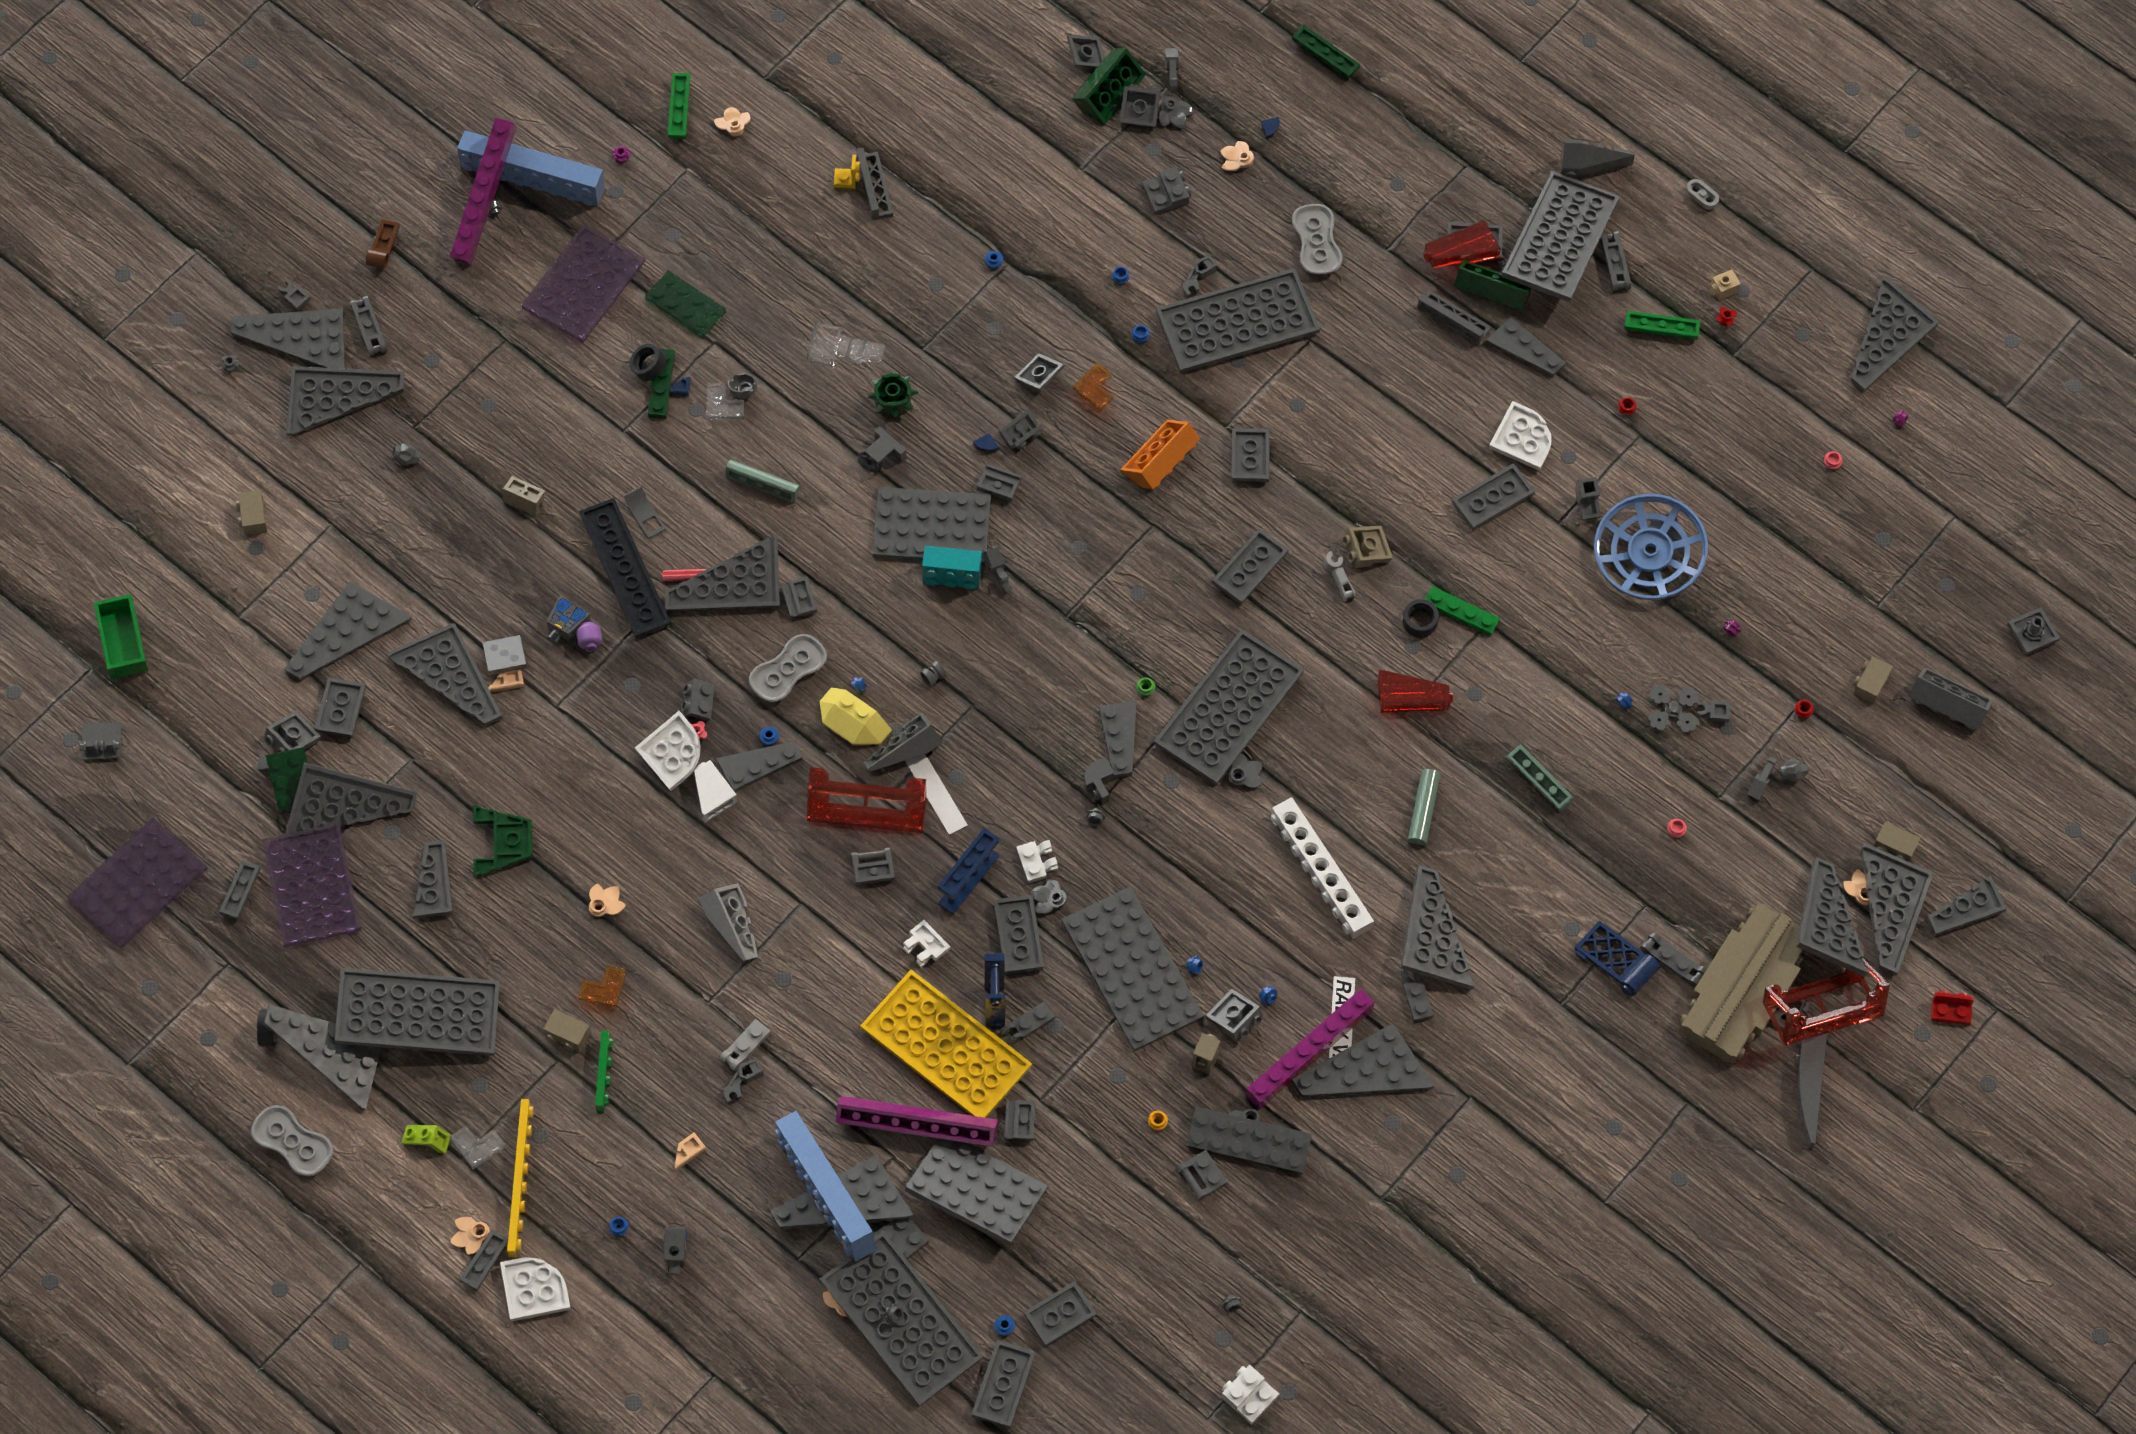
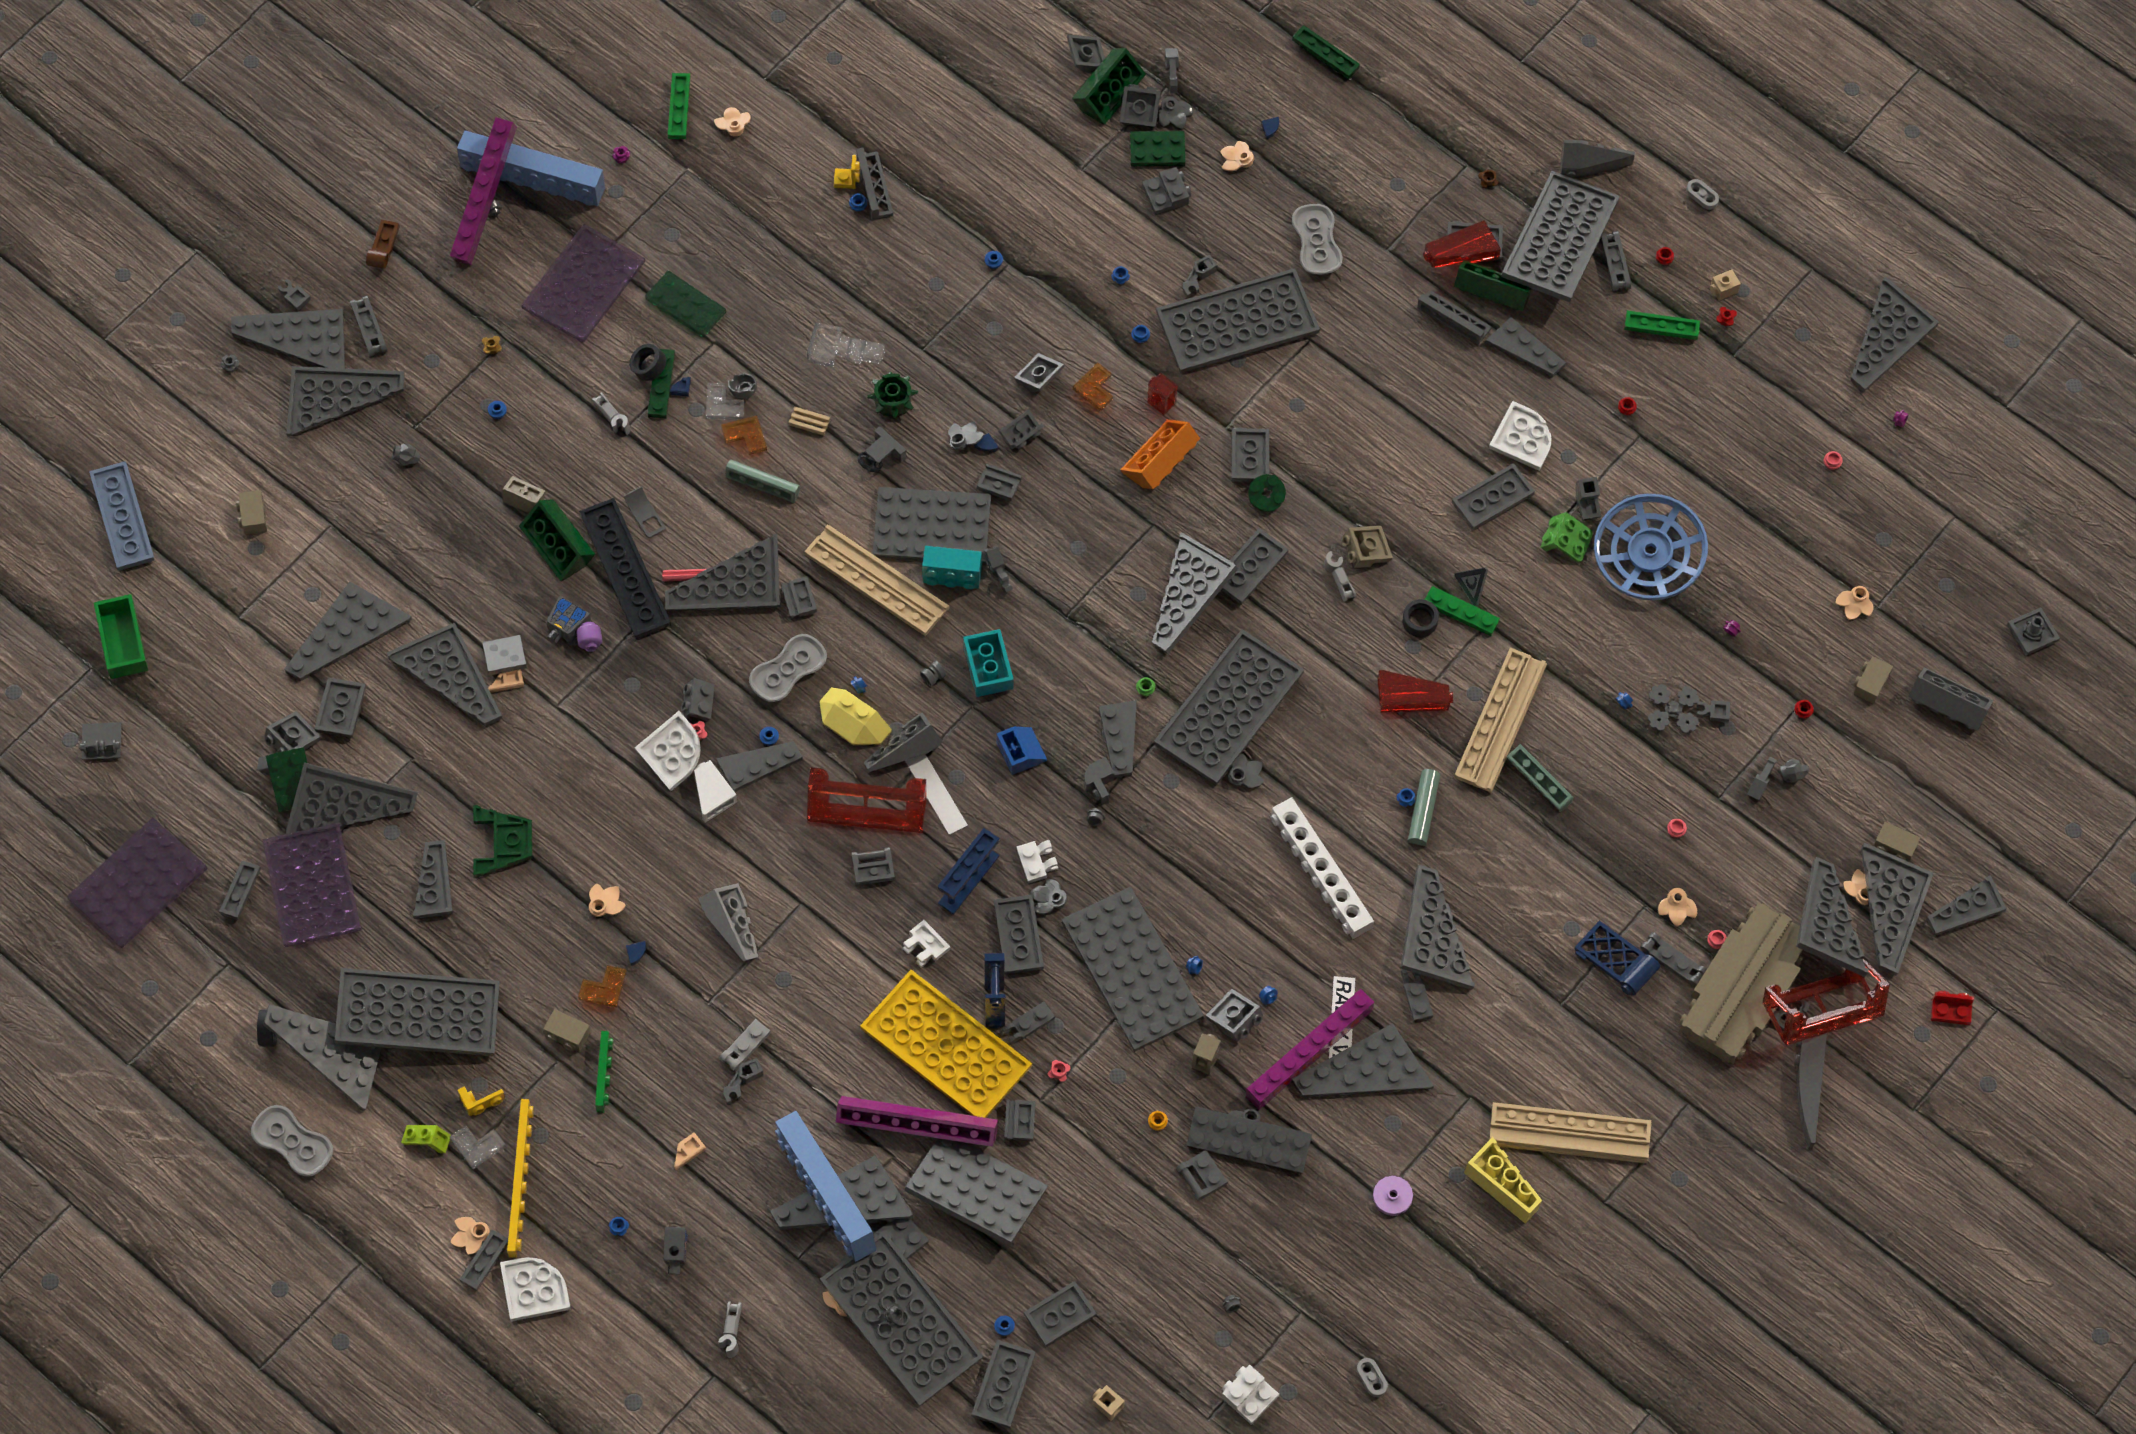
none -> sand blue plate [89,461,155,571]
none -> yellow bracket [458,1086,505,1116]
none -> pearl gold plate [482,336,502,354]
none -> blue plate [488,401,507,419]
none -> dark green slope [519,499,595,581]
none -> light grey piece [592,392,631,435]
none -> dark blue tile [626,941,646,966]
none -> light grey piece [718,1301,742,1358]
none -> clear orange plate [721,415,767,455]
none -> tan tile [788,407,830,436]
none -> tan plate [804,524,949,636]
none -> blue plate [849,193,867,211]
none -> plate [948,421,984,450]
none -> teal brick [963,629,1014,697]
none -> blue slope [996,726,1047,775]
none -> coral plate [1048,1060,1070,1082]
none -> tan brick [1092,1385,1125,1421]
none -> dark green plate [1130,131,1186,167]
none -> clear red brick [1147,373,1178,415]
none -> wing [1152,533,1238,654]
none -> dark green plate [1248,474,1286,512]
none -> light grey plate [1357,1358,1388,1397]
none -> lavender plate [1373,1176,1413,1216]
none -> blue plate [1397,788,1416,807]
none -> black piece [1454,567,1488,606]
none -> tan plate [1454,648,1547,793]
none -> light yellow wedge [1464,1137,1542,1224]
none -> reddish brown plate [1478,170,1498,188]
none -> tan plate [1489,1102,1651,1163]
none -> bright green bracket [1540,512,1593,562]
none -> red plate [1656,247,1674,265]
none -> light nougat plate [1658,888,1697,927]
none -> coral plate [1707,930,1727,949]
none -> light nougat plate [1835,586,1873,620]

